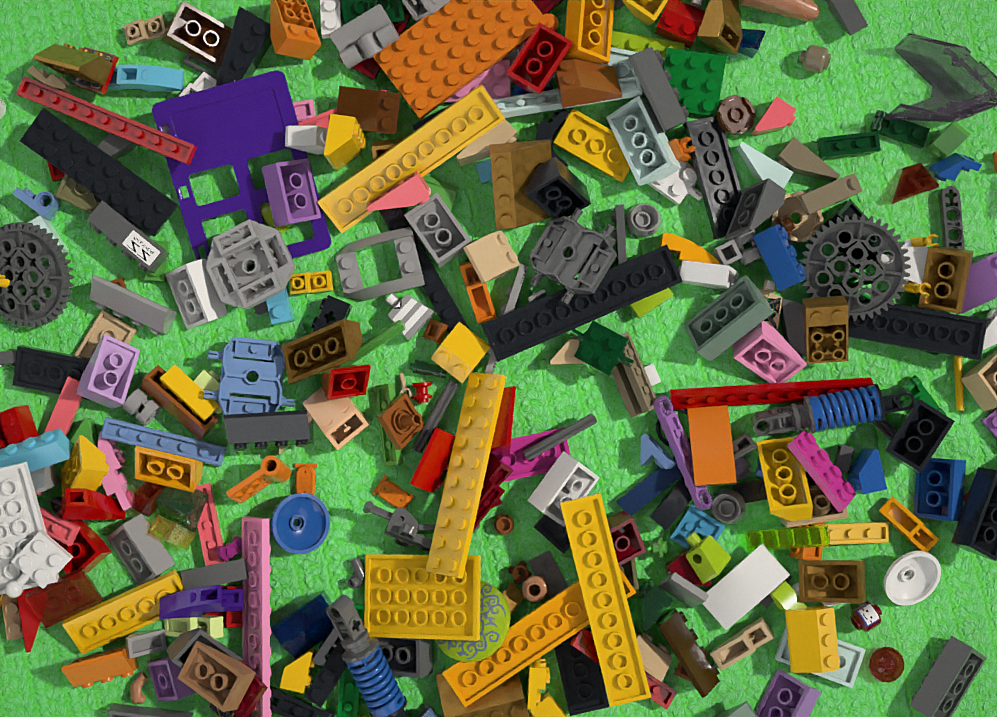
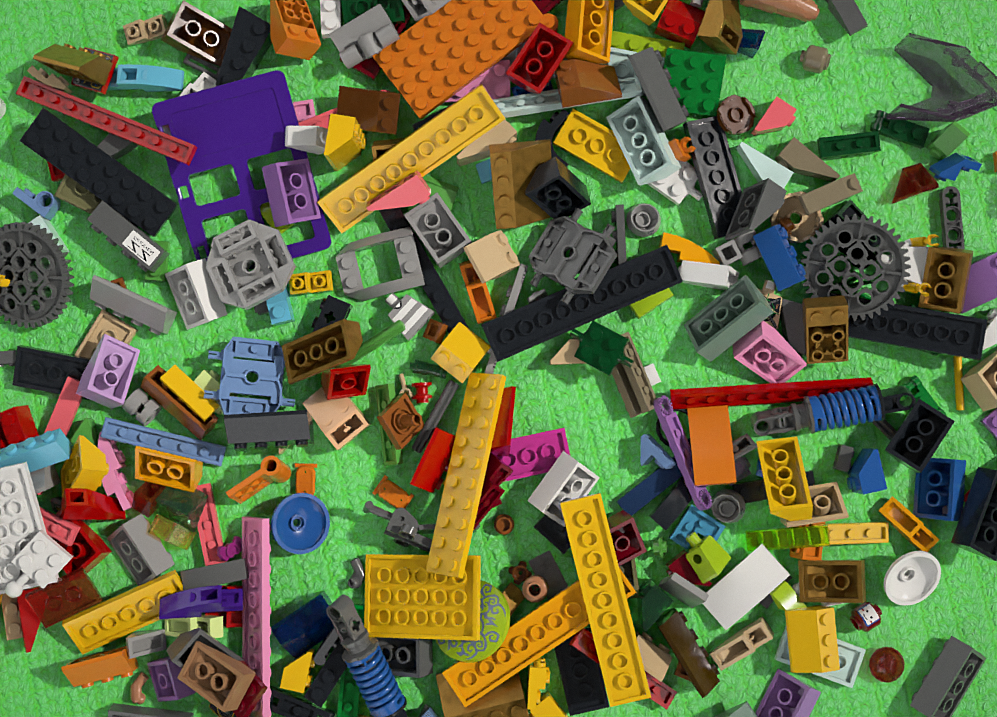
dark grey axle [524,414,597,460] -> none
dark pink plate [787,429,856,512] -> none

